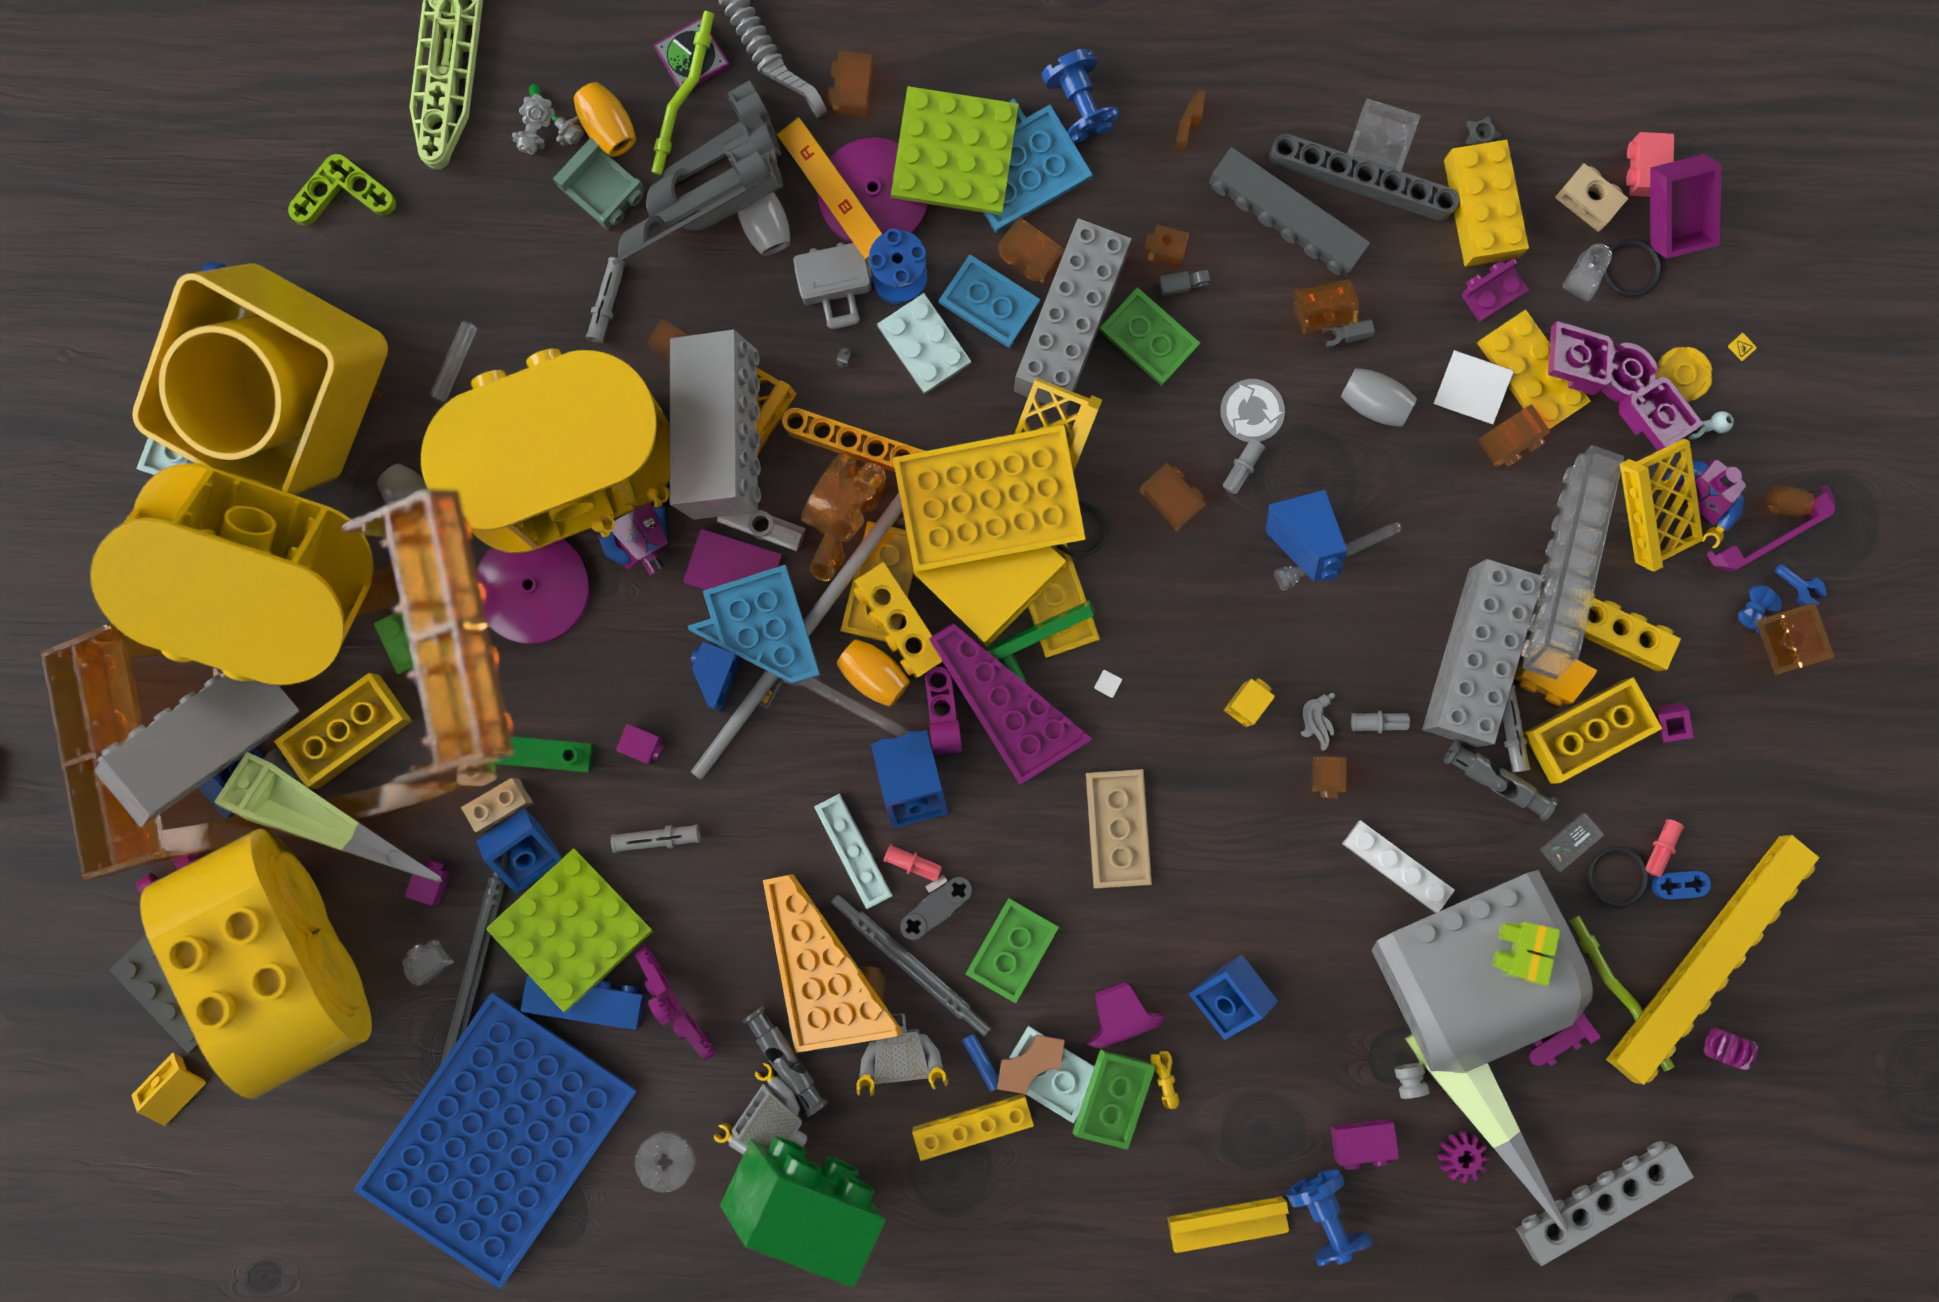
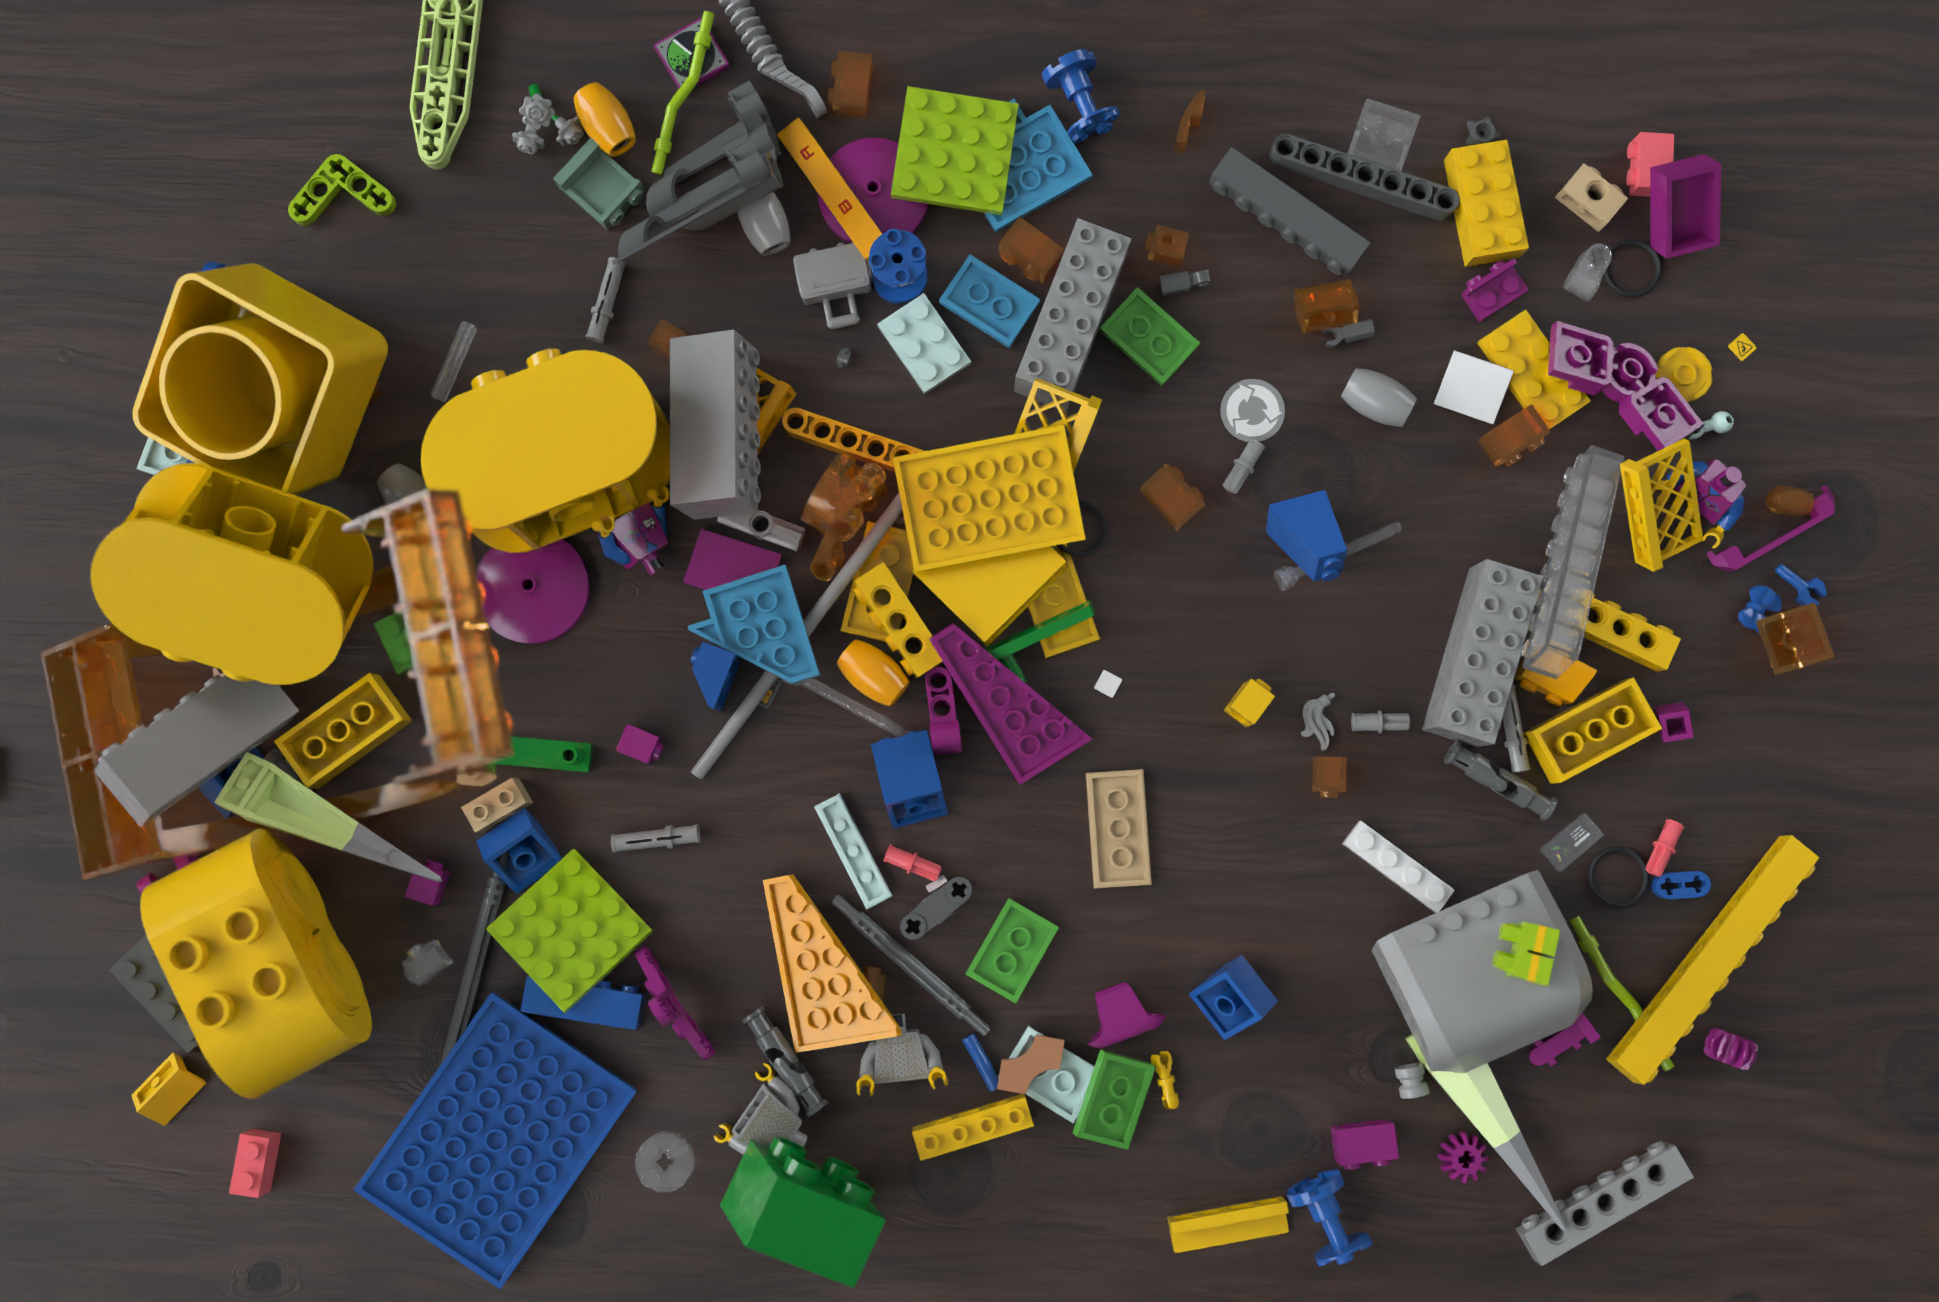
none -> coral brick [229,1129,281,1198]

